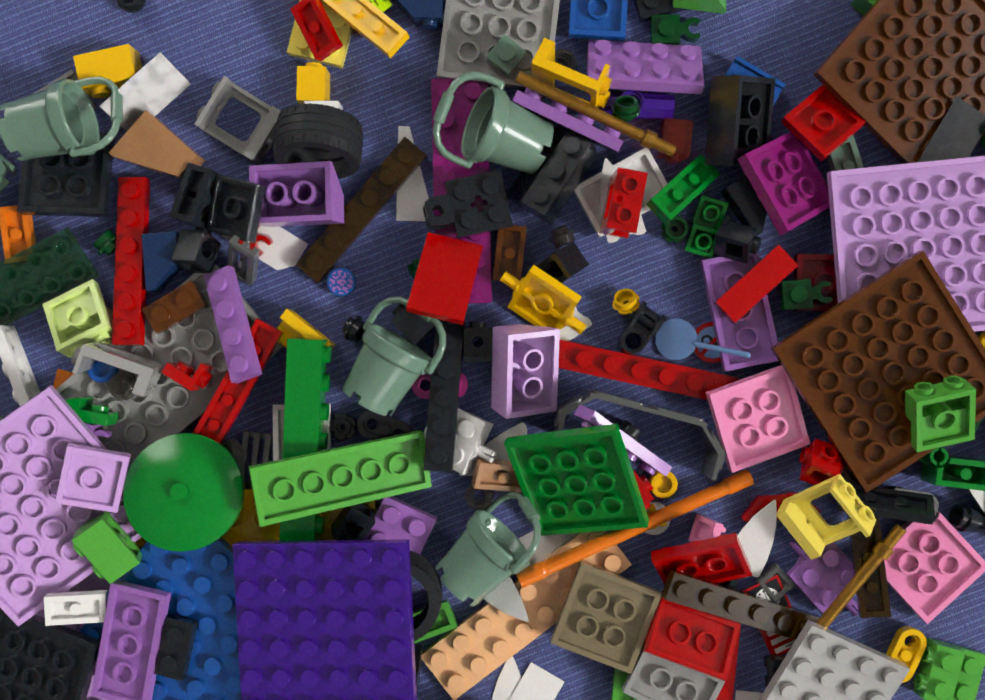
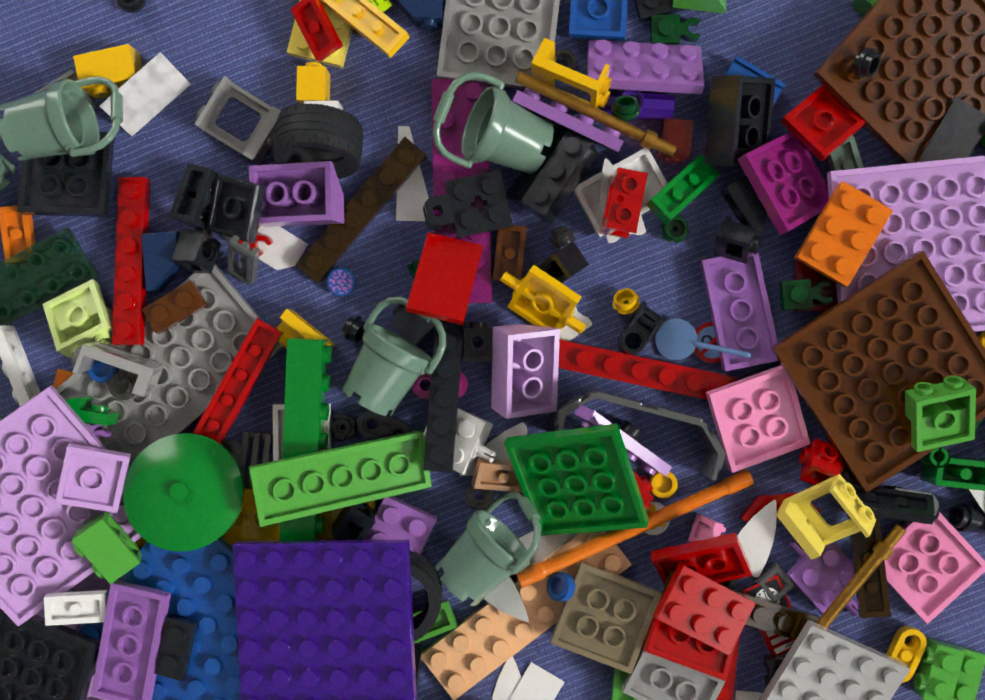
dark green plate [93,230,116,256] -> none
medium nougat slope [109,110,206,180] -> none
red bracket [161,361,214,391] -> none
medium lavender plate [204,265,262,384] -> none
sand green plate [486,34,527,77] -> none
green slope [684,194,729,258] -> none
red tile [714,245,799,324] -> none
none -> blue tile [546,571,575,602]
none -> plate [653,563,756,655]
none -> orange plate [794,181,893,287]
none -> black plate [853,47,881,78]

